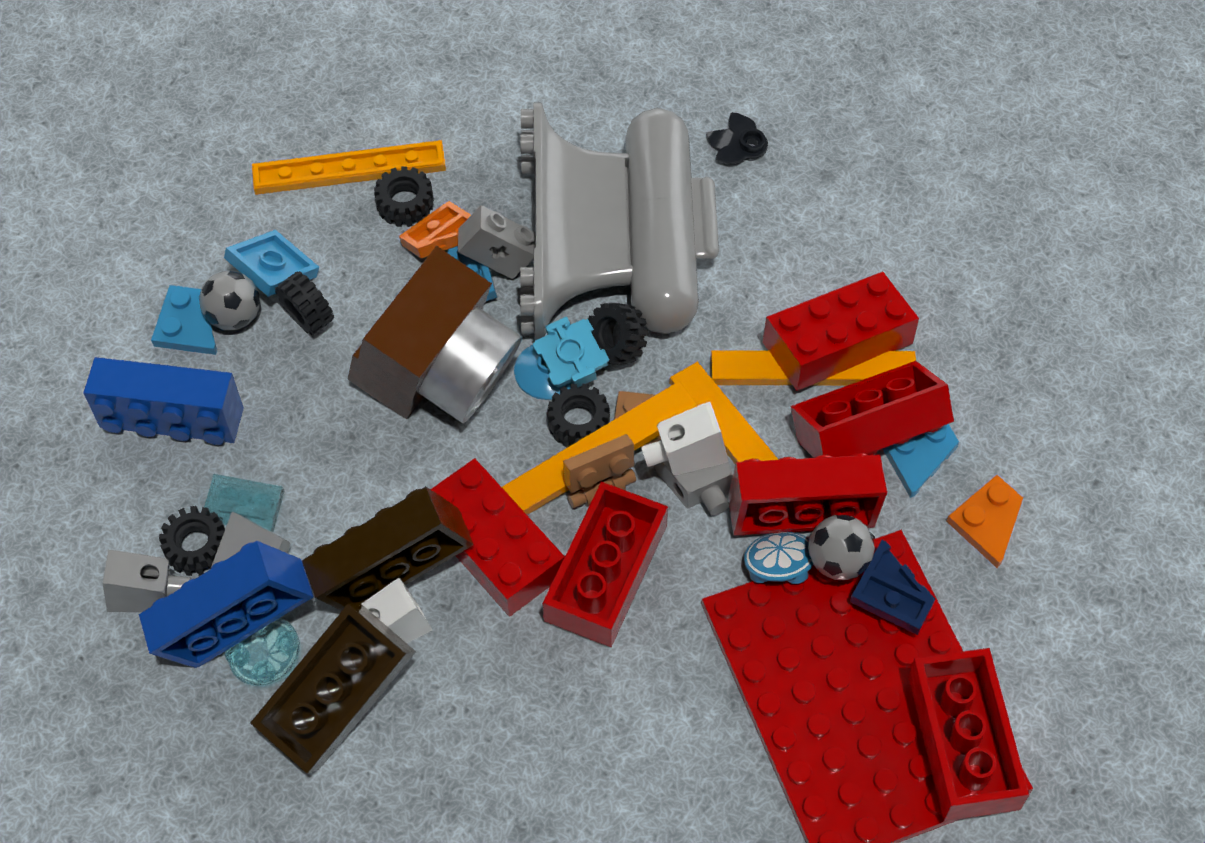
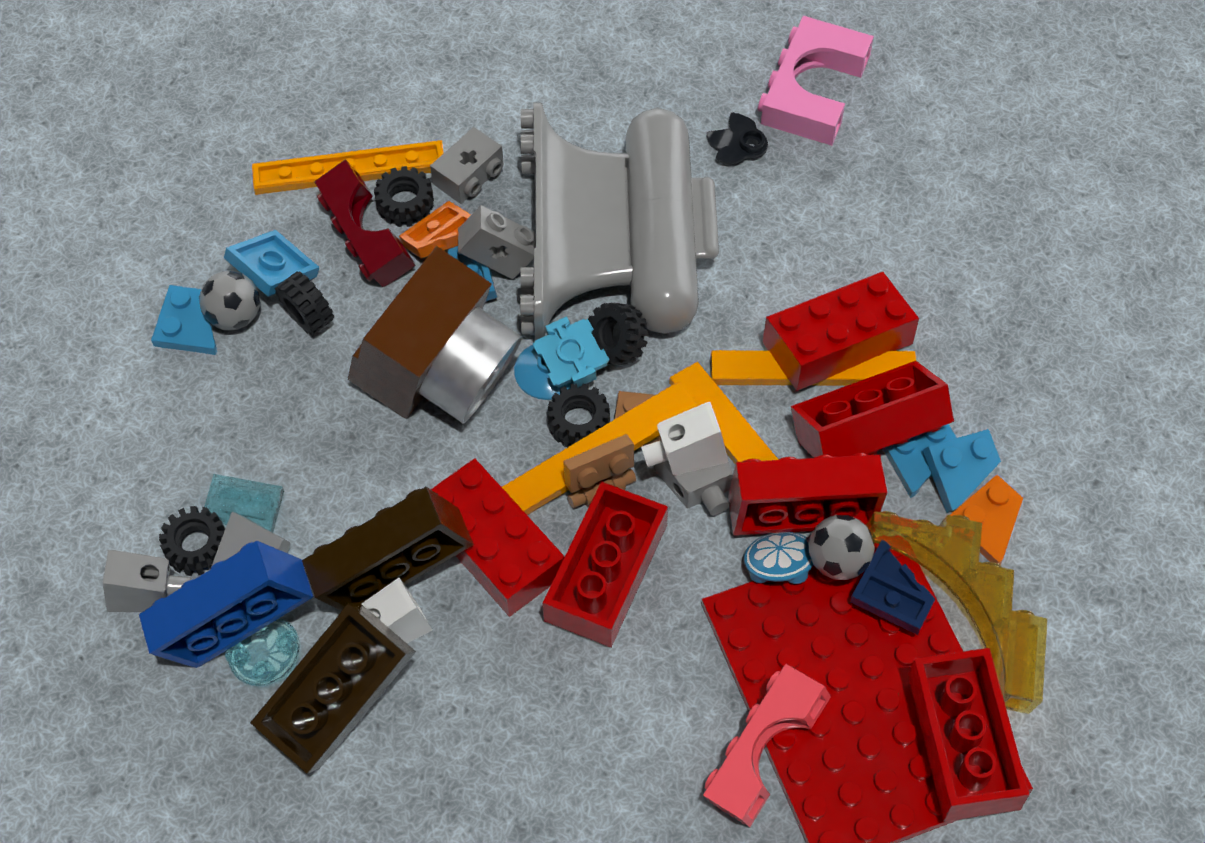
blue brick [83,357,244,445] -> none
none -> dark red arch [314,159,416,287]
none -> light grey brick [430,127,504,204]
none -> coral arch [703,664,831,828]
none -> bright pink arch [758,16,874,146]
none -> clear yellow arch [866,511,1047,714]
none -> dark azure wing [923,429,1001,513]

